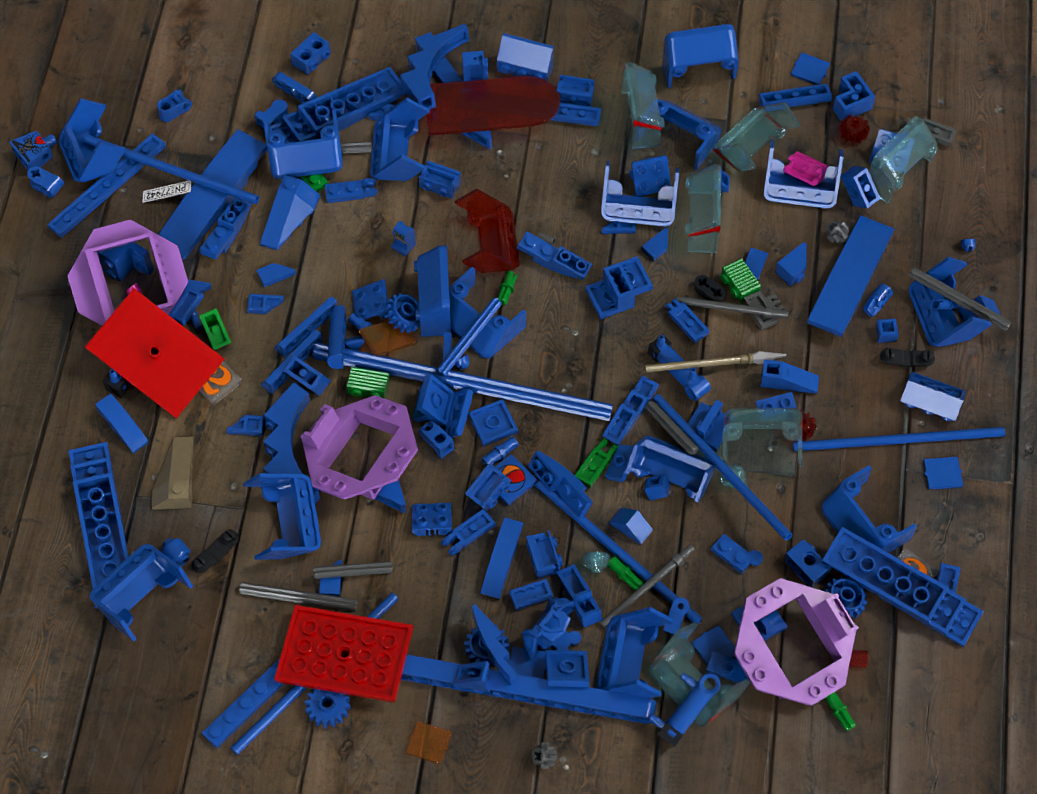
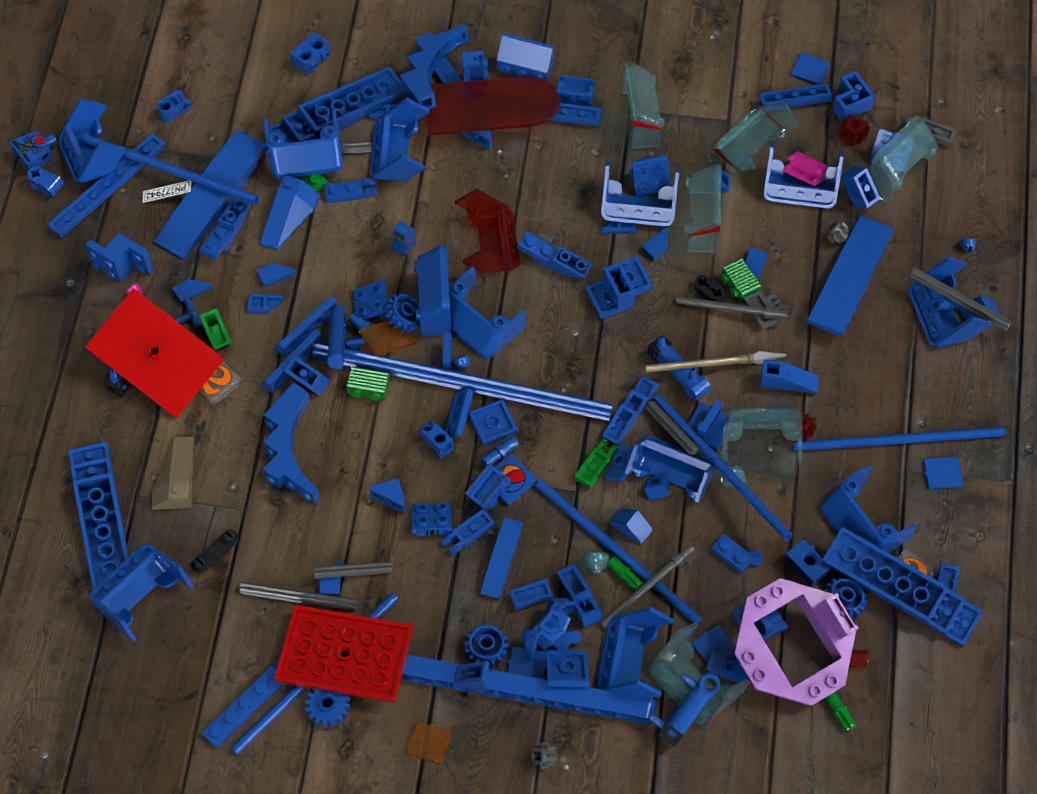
medium lavender hinge [67,220,188,326] -> none
blue slope [95,393,149,454] -> none
blue head [161,538,190,567] -> none
blue tile [168,287,204,326] -> none
blue tile [226,415,265,436] -> none
blue windscreen [243,473,321,560] -> none
blue leg [255,99,288,131] -> none
blue beam [272,72,317,103] -> none
medium lavender hinge [301,395,418,500] -> none
blue bracket [412,374,455,427] -> none
blue hinge [419,160,461,199] -> none
blue axle [437,297,501,376] -> none
blue slope [472,605,517,685] -> none
green axle [497,271,518,306] -> none
blue hinge [526,530,563,579] -> none
blue slope [528,451,593,517] -> none
blue windscreen [636,100,721,170] -> none
blue windscreen [662,24,739,88] -> none
blue leg [663,597,691,637] -> none
blue hinge [666,299,710,344] -> none
blue hinge [755,392,797,420] -> none
blue slope [775,242,806,286] -> none
blue hinge [863,284,893,317] -> none
blue slope [875,318,899,343] -> none
black piece [880,348,935,367] -> none
slope [901,372,966,421] -> none

